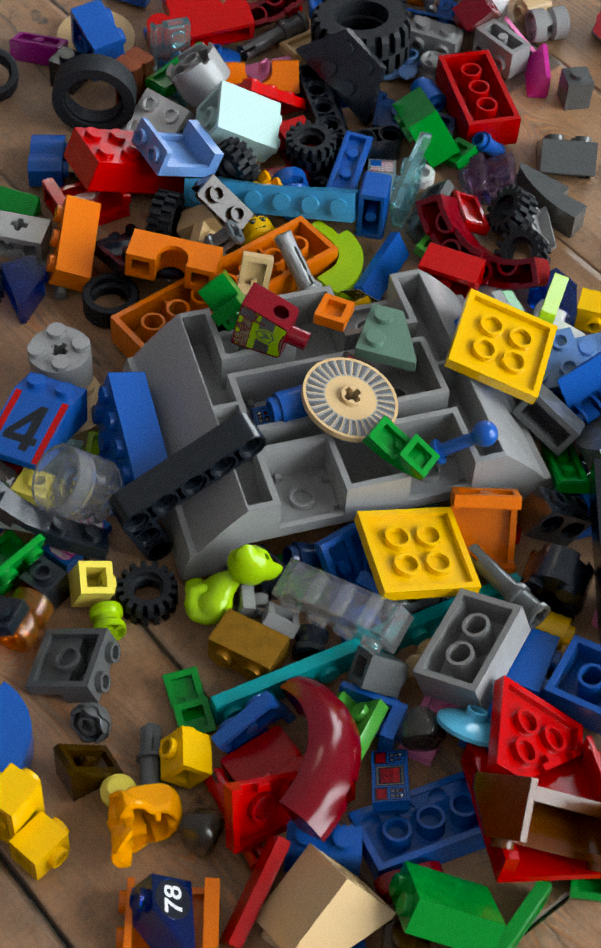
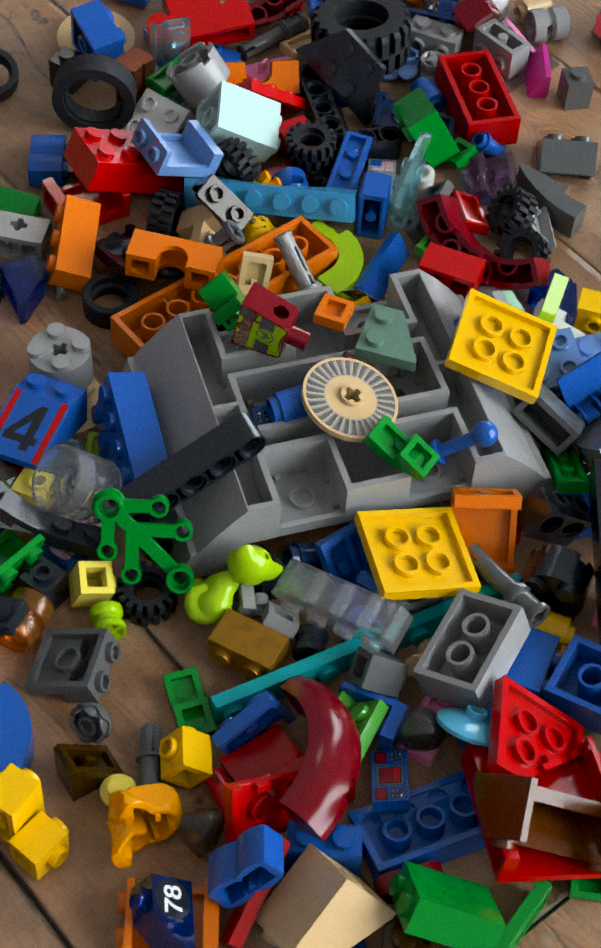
magenta slope [9,31,69,66] -> none
none -> green plant [91,487,194,594]
none -> blue brick [208,824,284,909]

